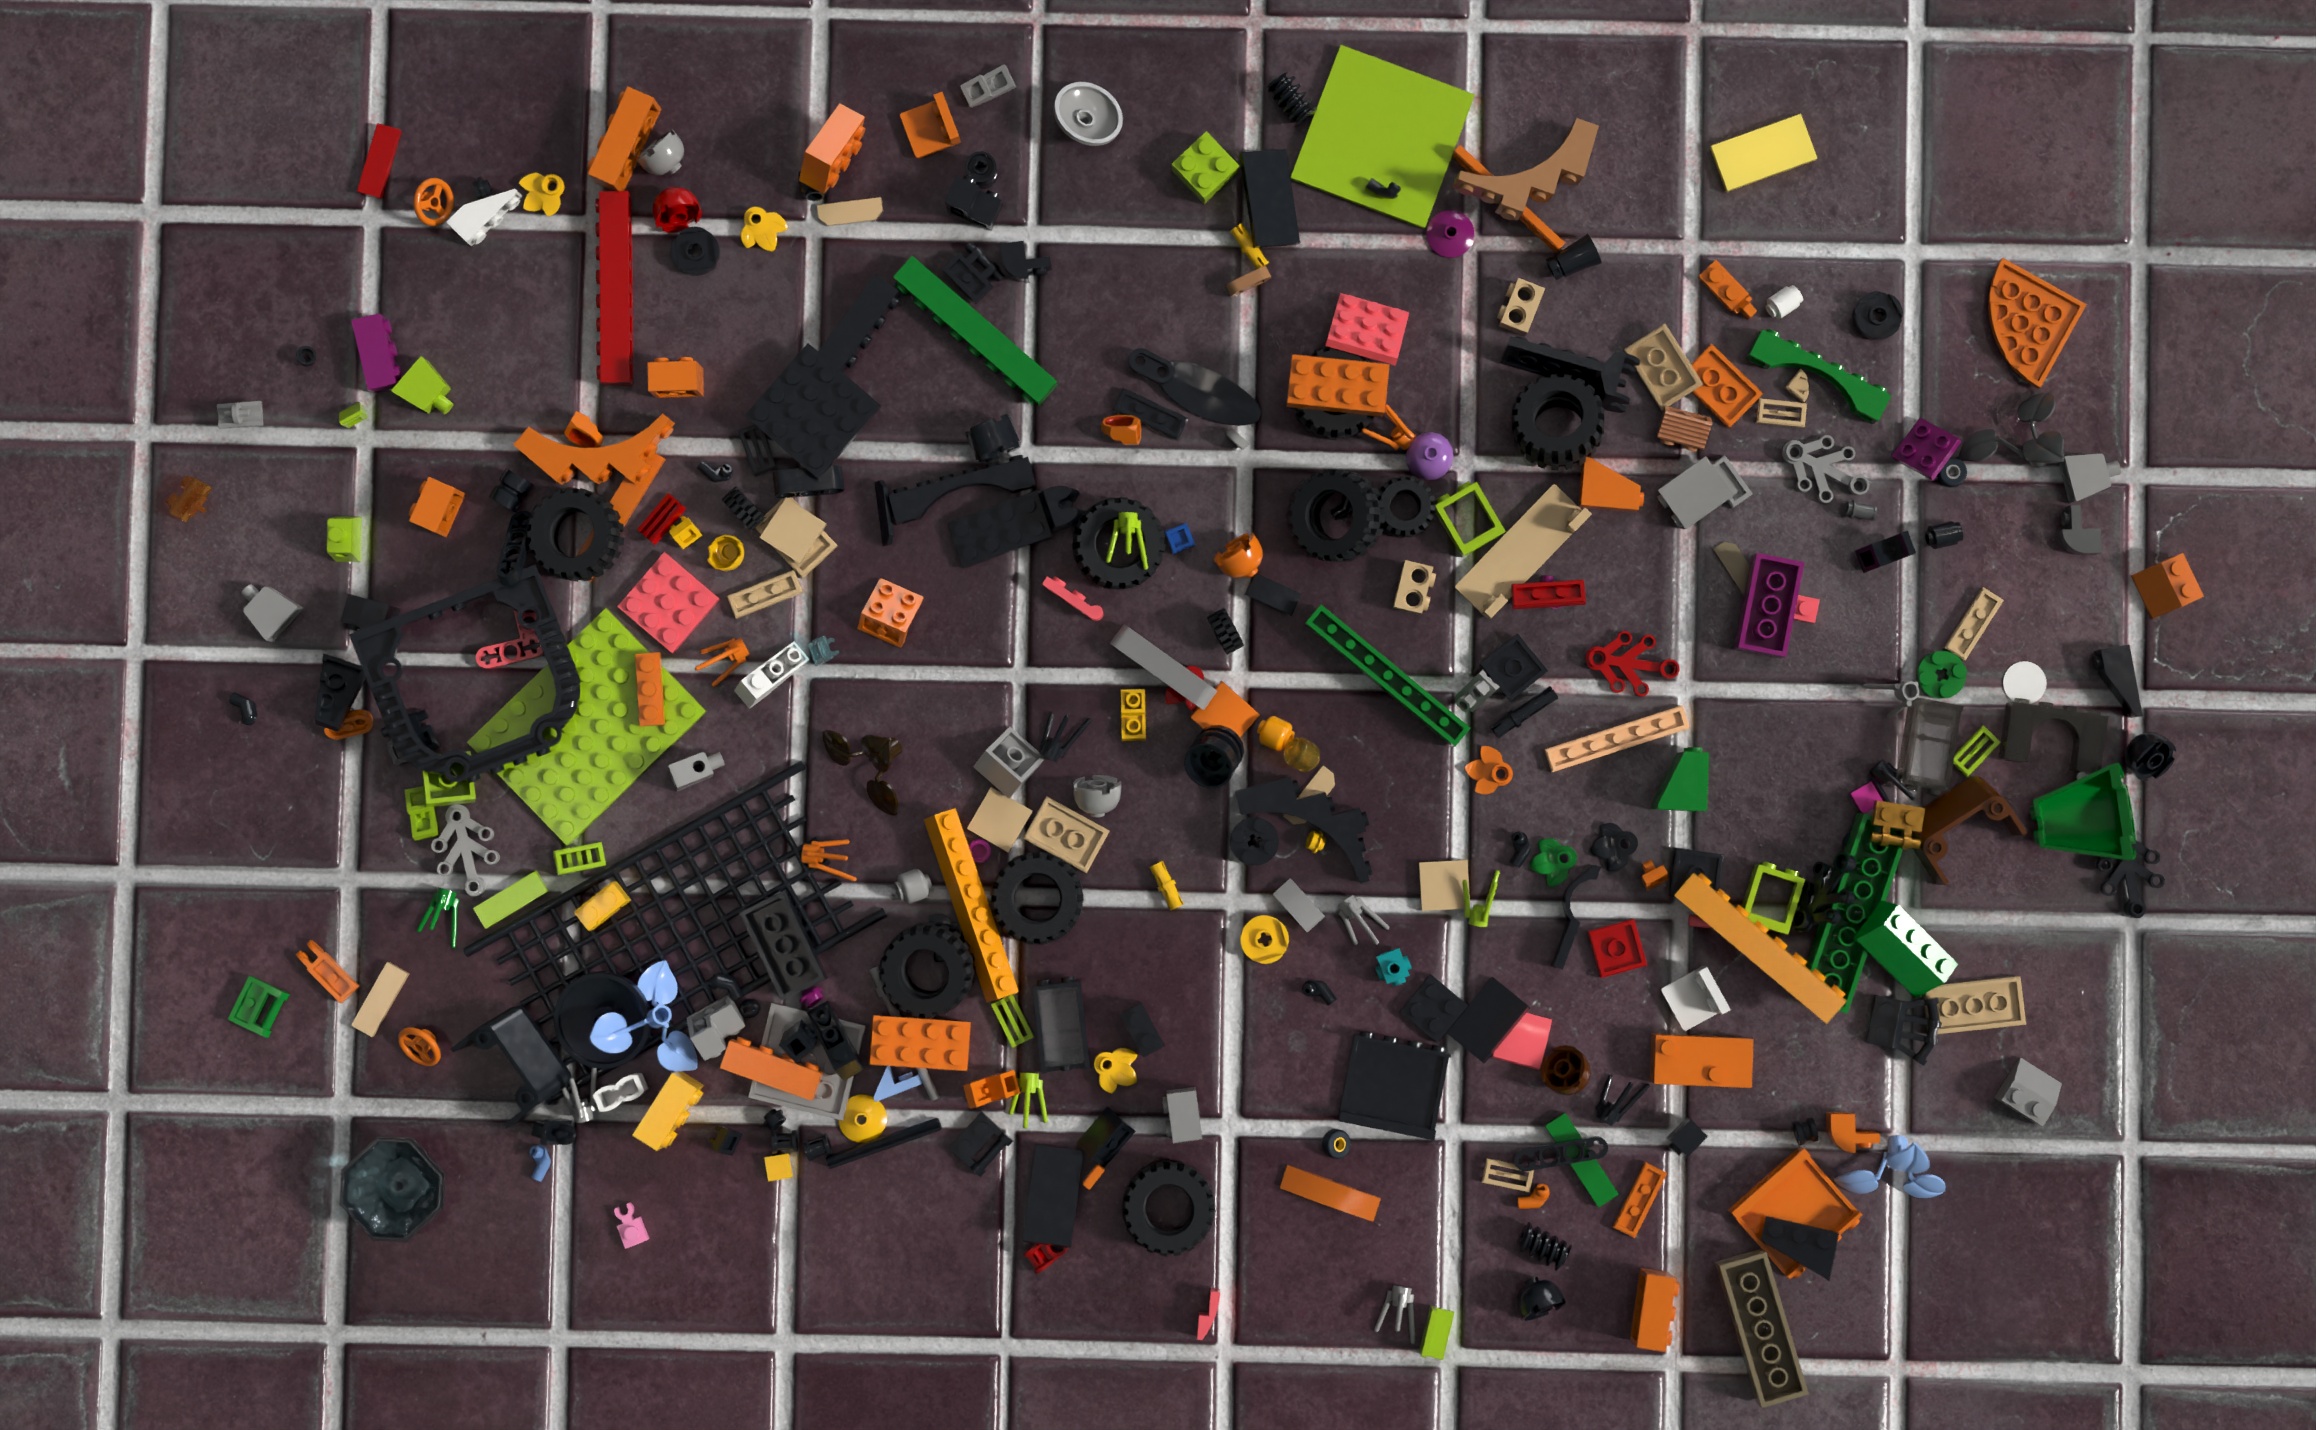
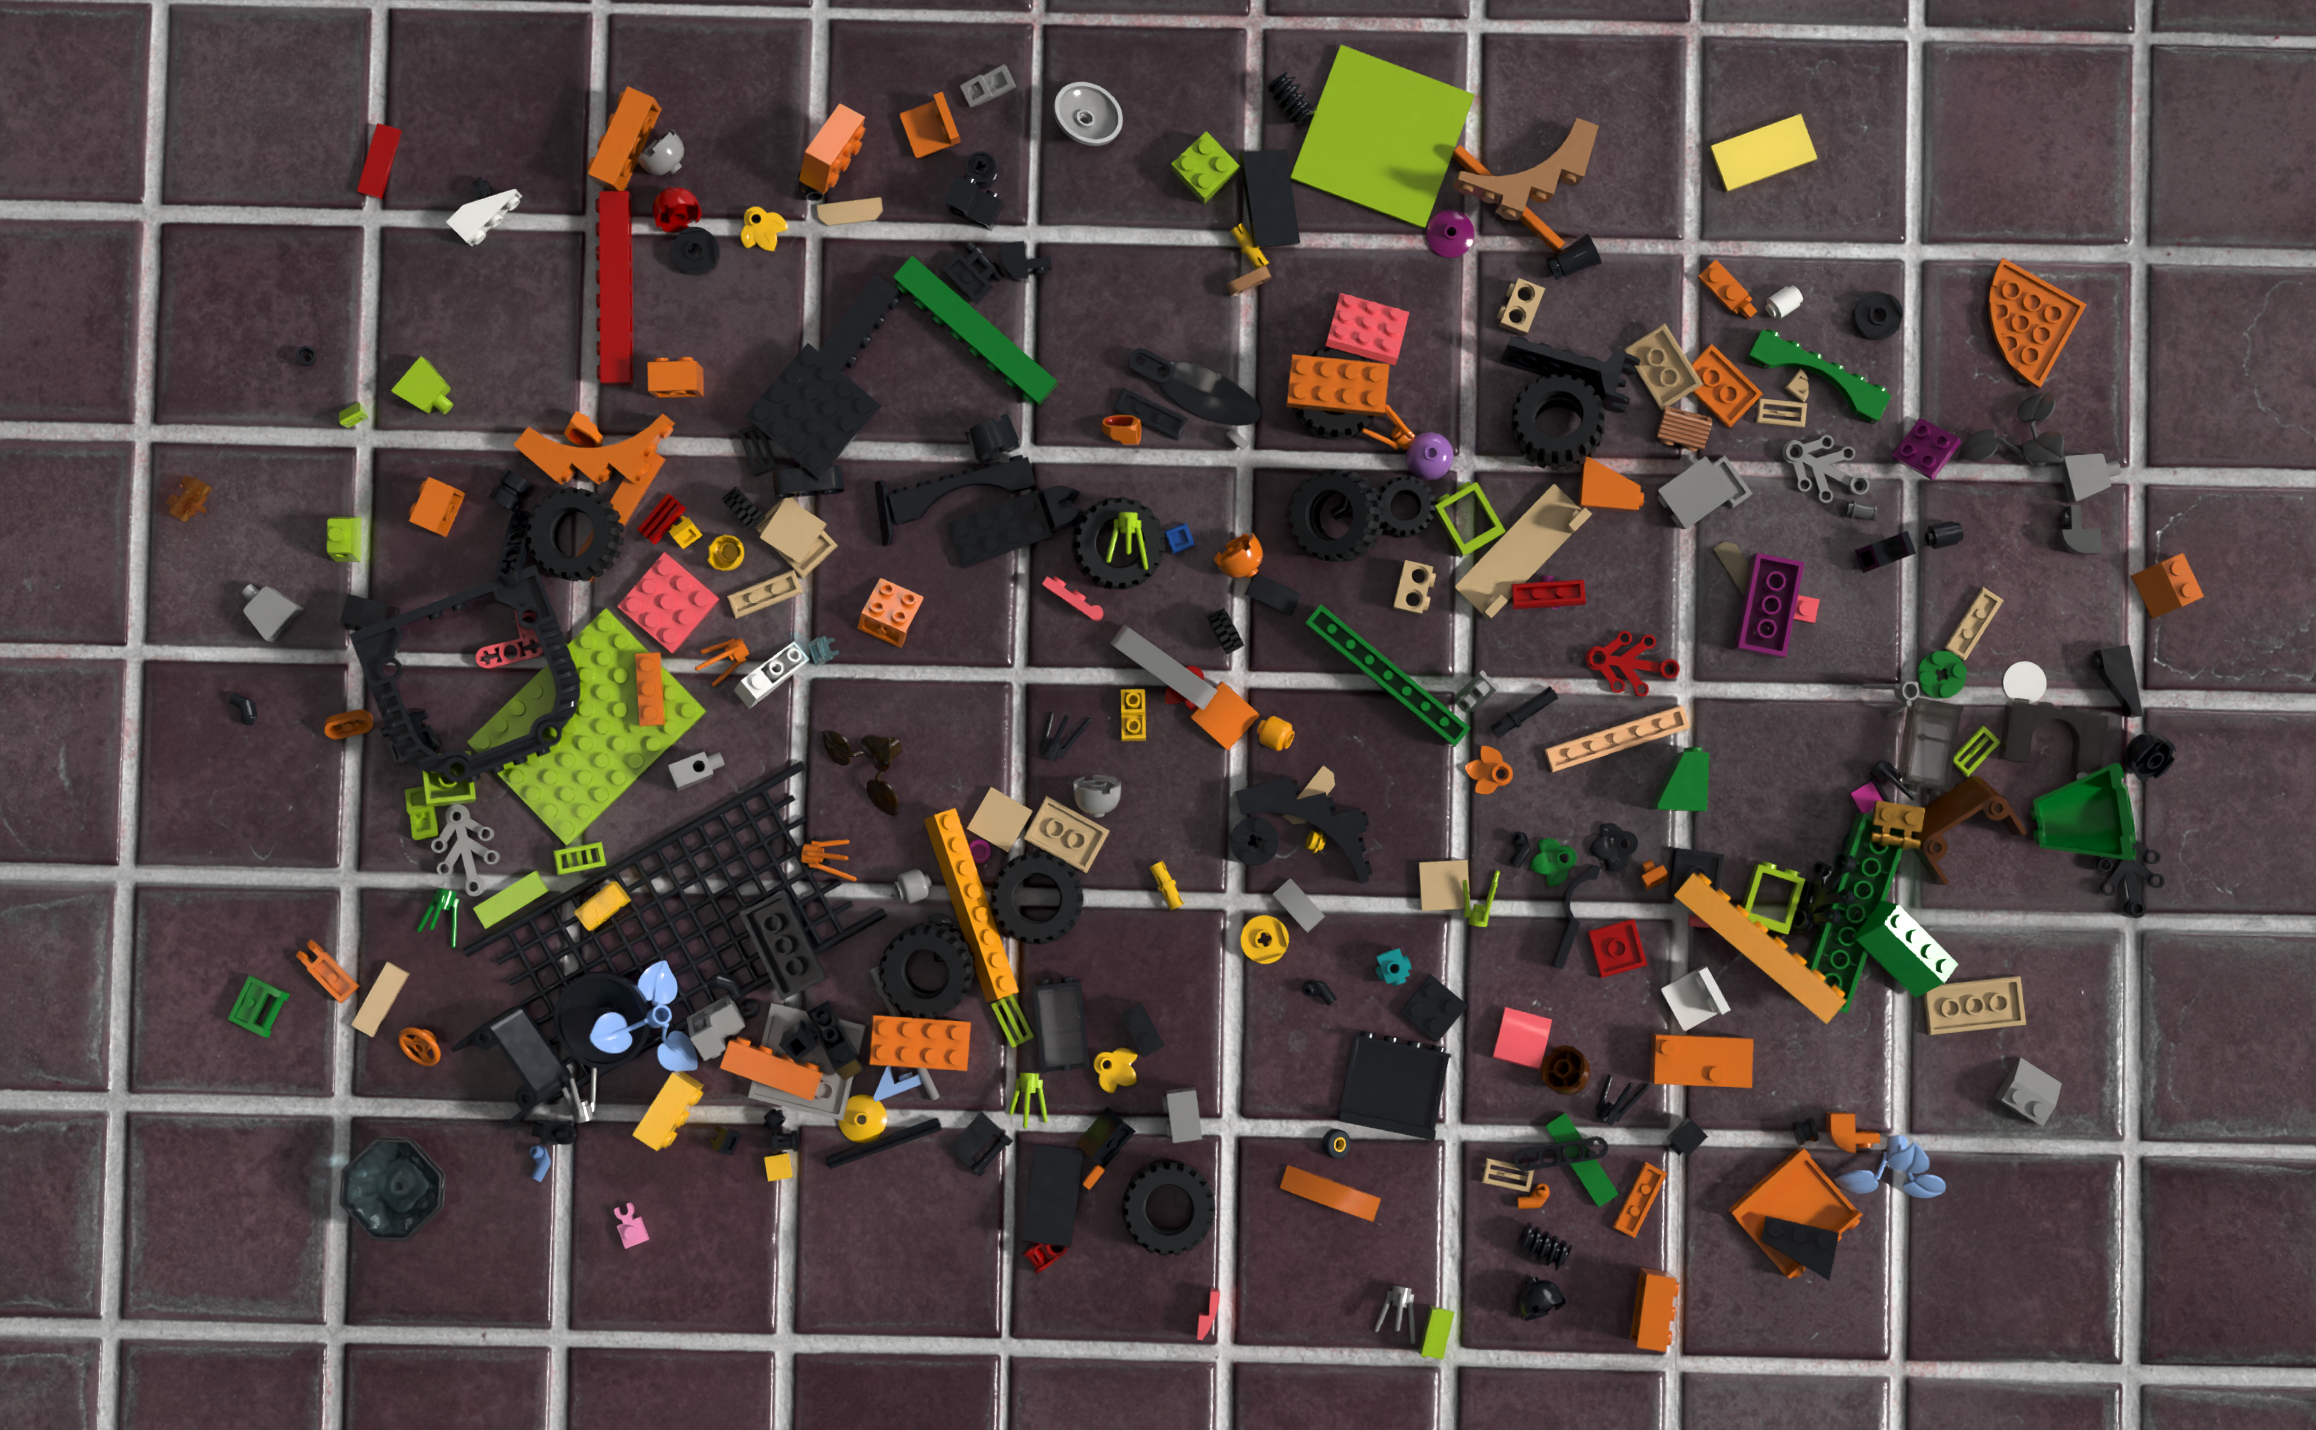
light grey hips [217,401,264,429] -> none
black wing [315,653,366,732] -> none
magenta brick [351,313,403,393] -> none
orange piece [413,178,454,226] -> none
yellow plate [519,173,564,217] -> none
white brick [593,1073,649,1112] -> none
black arm [697,460,733,483] -> none
magenta plate [799,986,823,1008] -> none
black bush [803,1133,833,1161] -> none
orange brick [963,1070,1021,1109] -> none
light grey slope [973,727,1046,798] -> none
black wheel [1184,725,1244,788] -> none
clear yellow head [1284,737,1320,772] -> none
light grey plant [1338,895,1389,945] -> none
black arm [1365,178,1401,199] -> none
black tile [1446,977,1530,1064] -> none
black plate [1480,634,1548,701] -> none
dark tan brick [1715,1249,1809,1408] -> none
black plate [1866,995,1942,1066] -> none
black wheel [1937,458,1967,487] -> none

